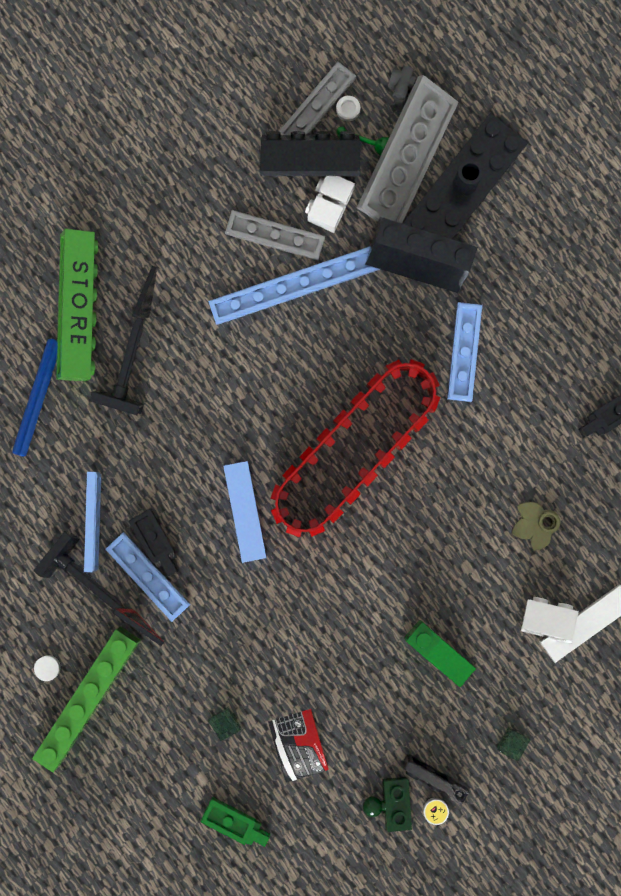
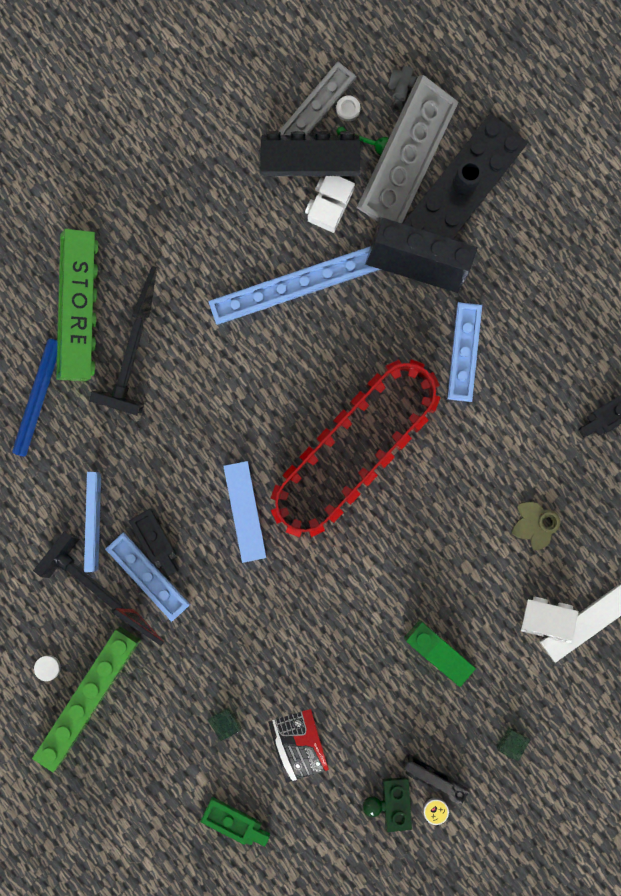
light grey tile [225,210,325,261] -> none

